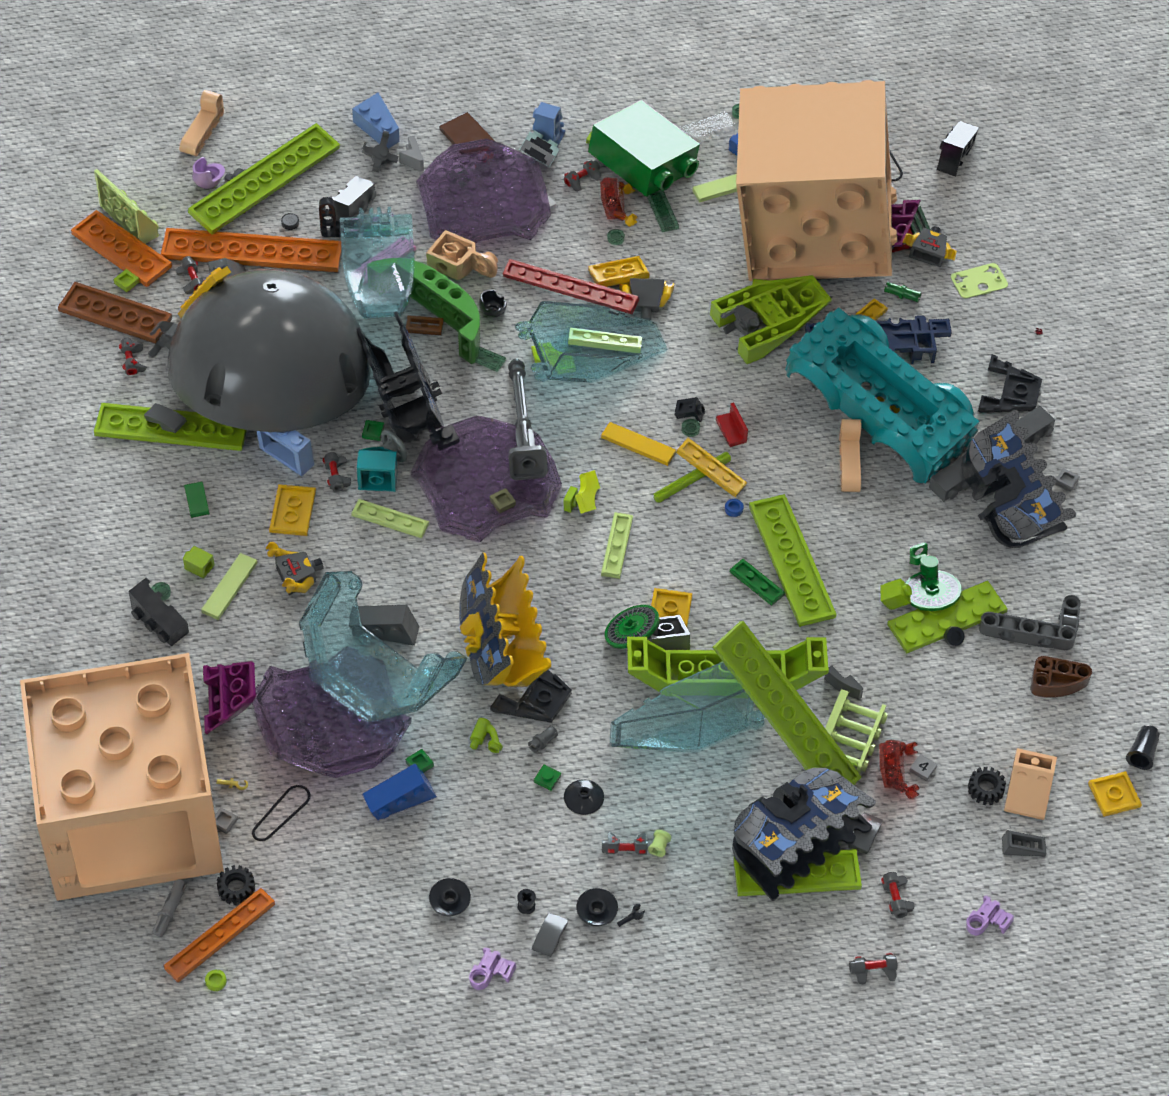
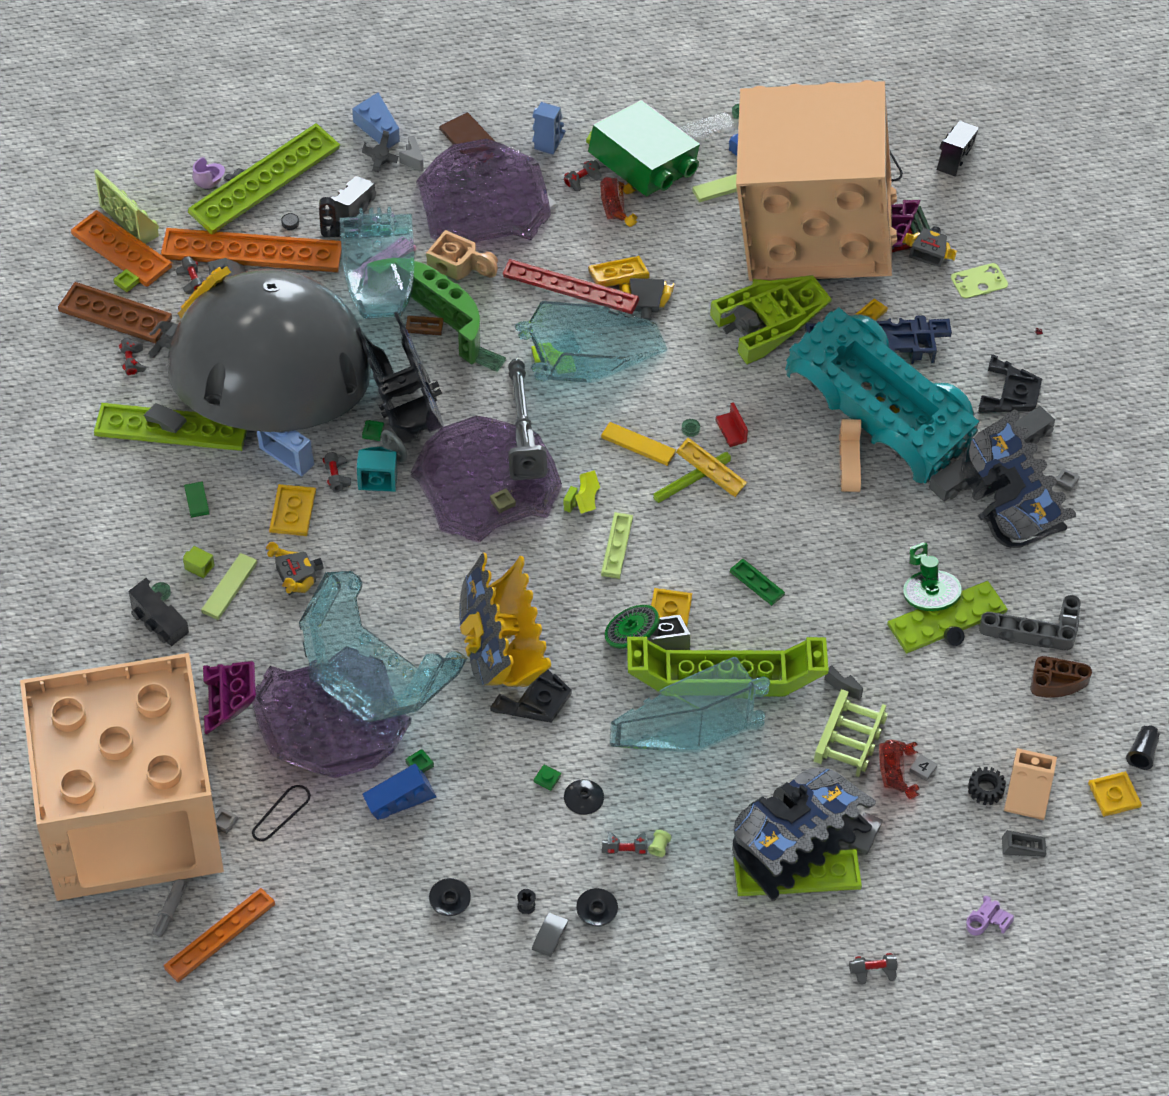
light nougat beam [179,90,224,157] -> none
lime tile [205,969,227,991] -> none
light yellow hand [216,778,248,790] -> none
black tyre [217,865,255,905] -> none
dark grey wedge [348,605,420,646] -> none
yellowish green tile [351,499,429,538] -> none
black bracket [429,425,460,451] -> none
lavender piece [469,948,516,990] -> none
lime plant [470,717,503,753] -> none
black hair [479,290,507,317] -> none
brick [519,130,560,167] -> none
dark grey pin [528,725,558,753] -> none
yellowish green tile [568,328,642,354] -> none
clear green tile [607,229,625,245] -> none
black hand [617,904,645,927] -> none
clear green tile [647,190,679,233] -> none
black bracket [674,397,705,422] -> none
lime plate [712,621,862,785] -> none
blue tile [725,499,744,517] -> none
lime plate [749,494,837,627] -> none
lime brick [880,578,912,610] -> none
dark grey piece [881,872,915,918] -> none
green pin [884,281,922,303] -> none

